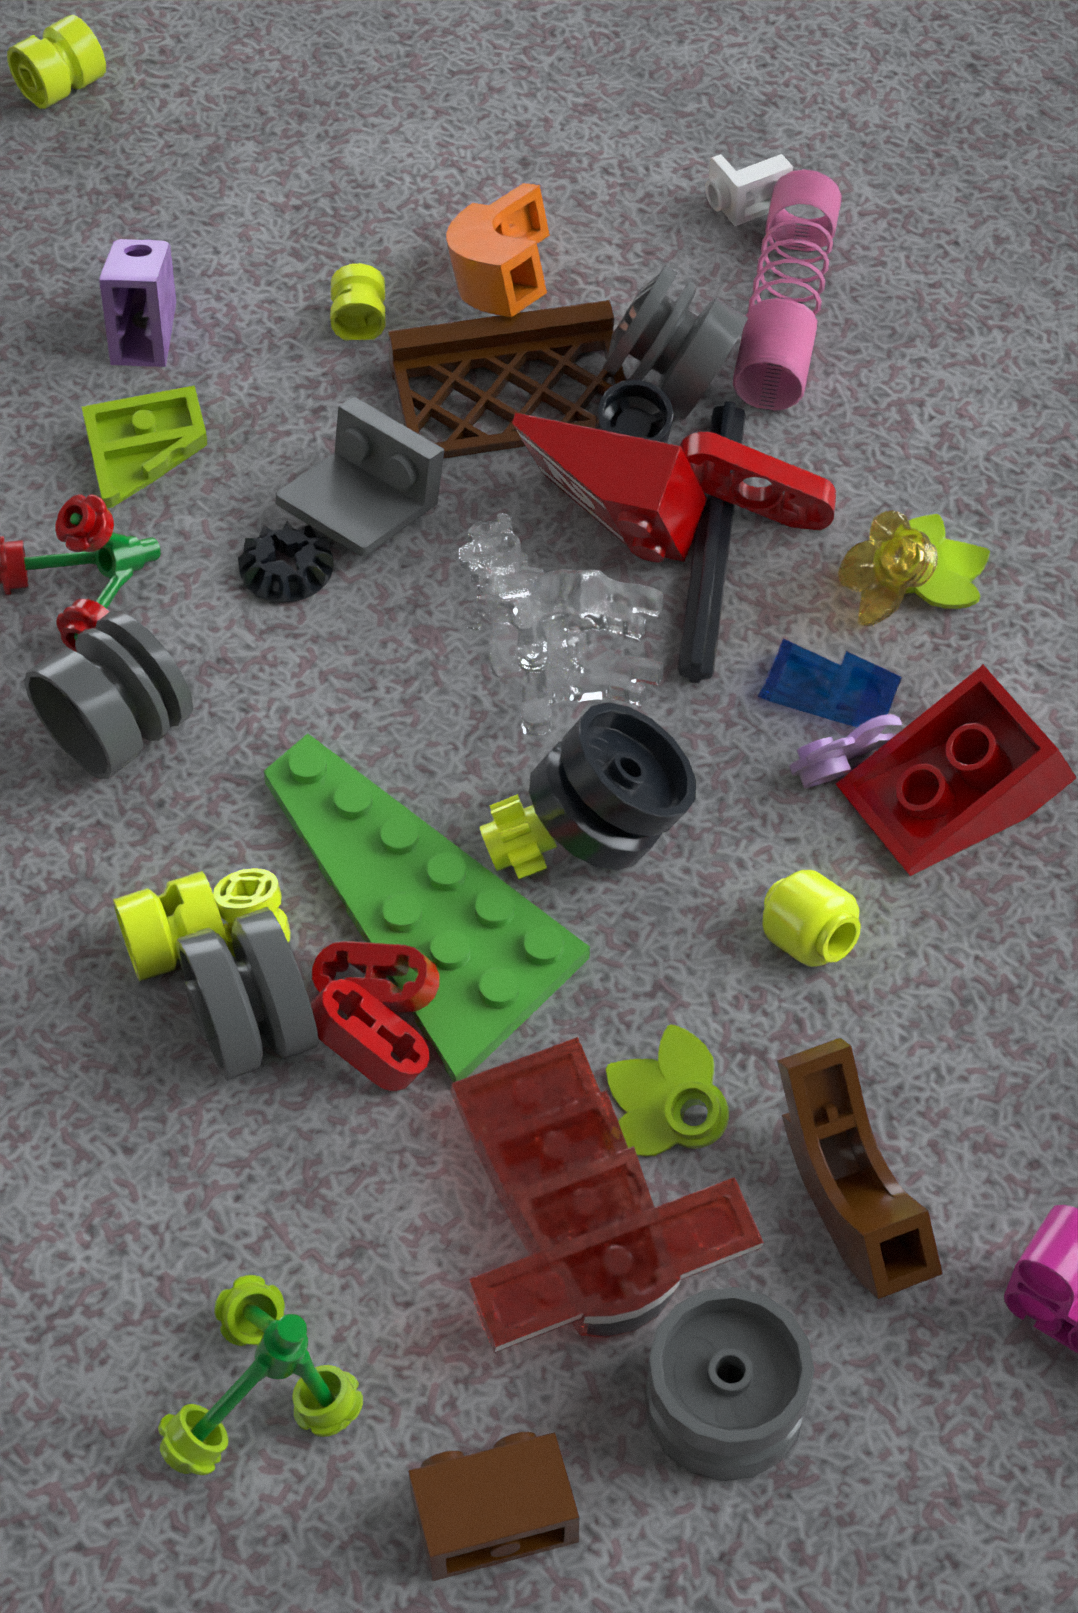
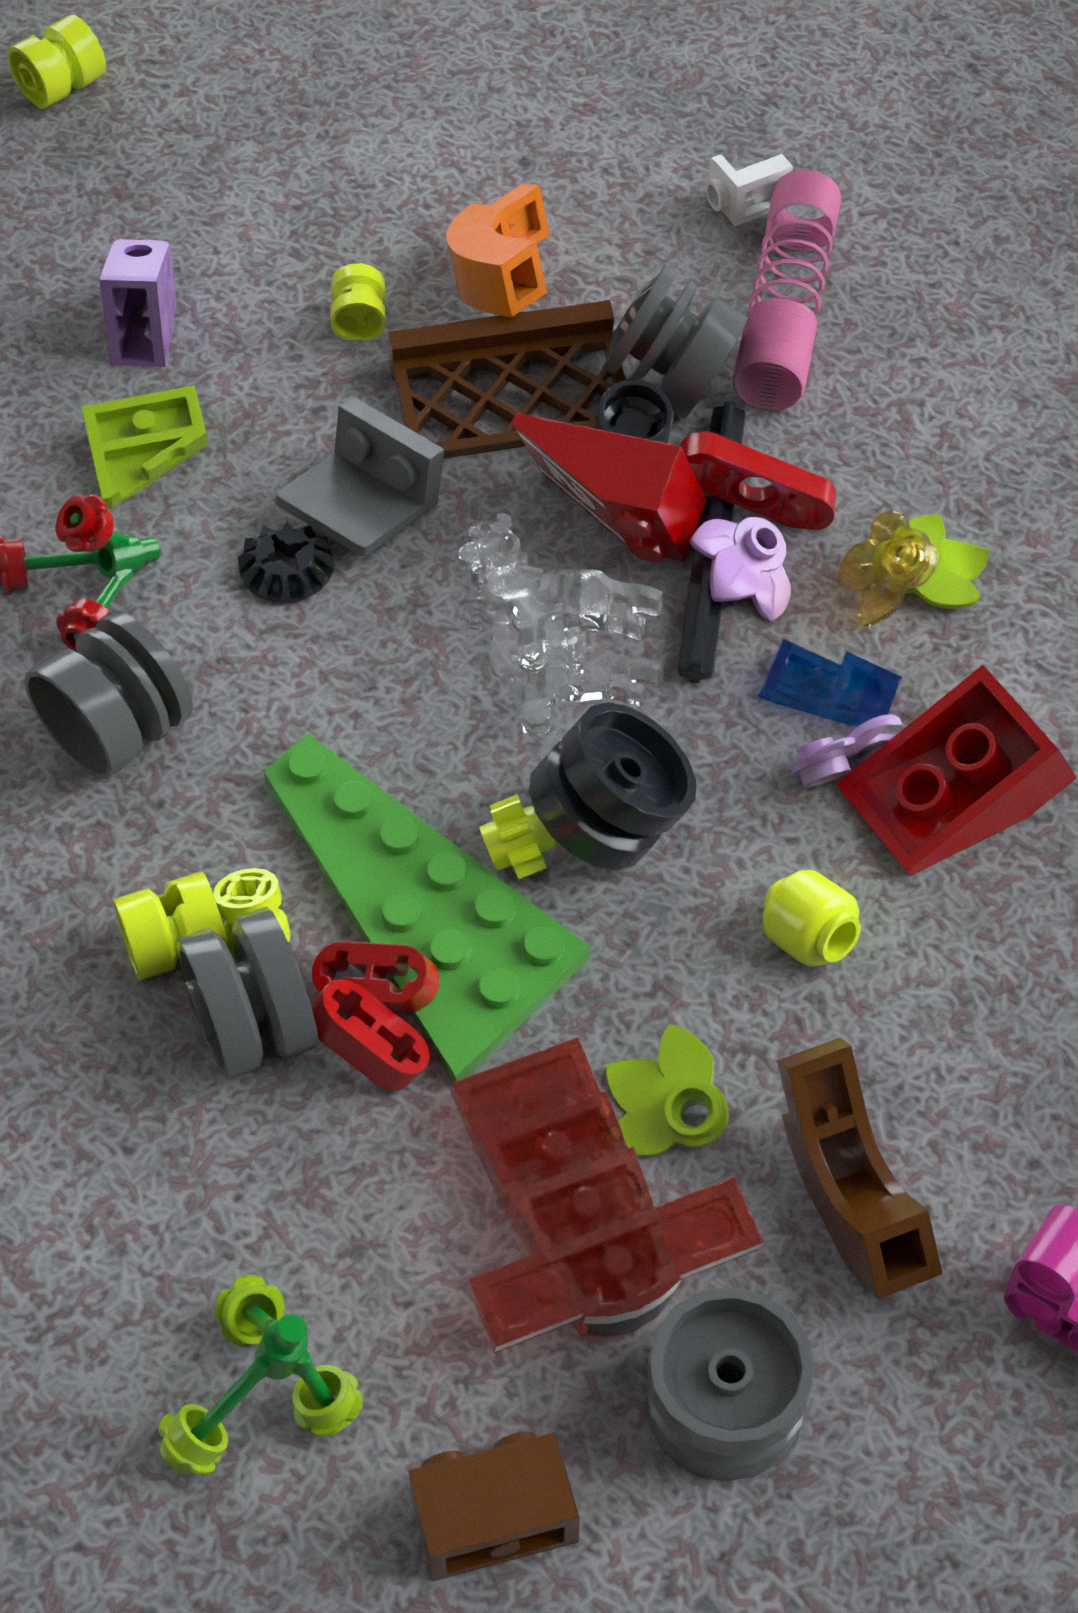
none -> lavender plate [689,517,791,621]

